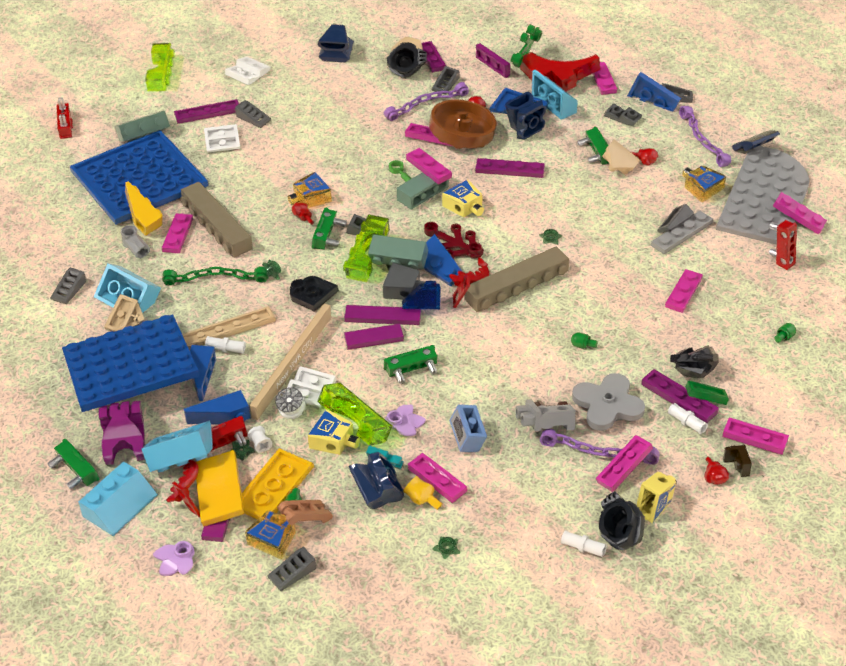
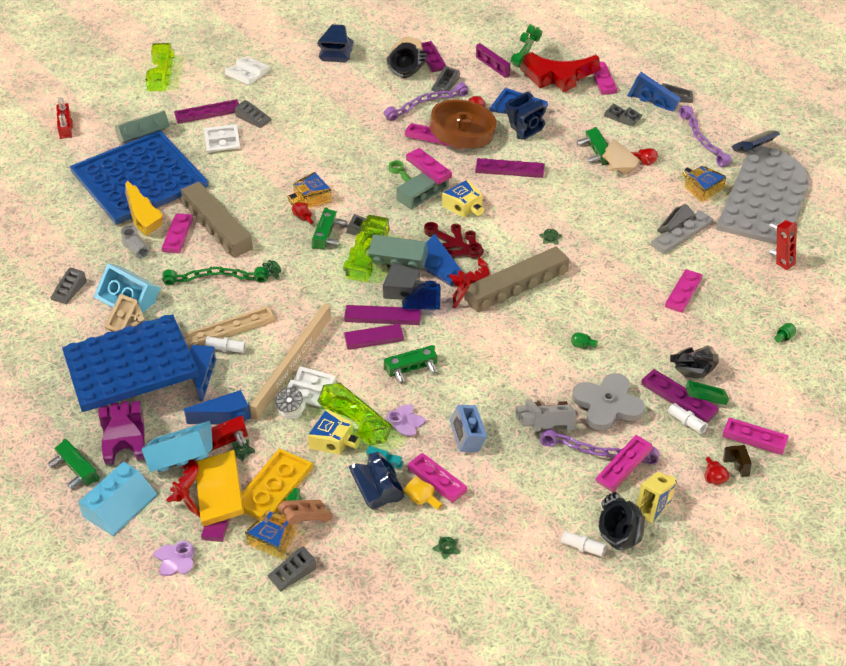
white bush [248,426,272,453] -> none
black plate [290,276,339,311] -> none
medium azure slope [532,70,578,120] -> none
dark pink plate [773,192,827,234] -> none

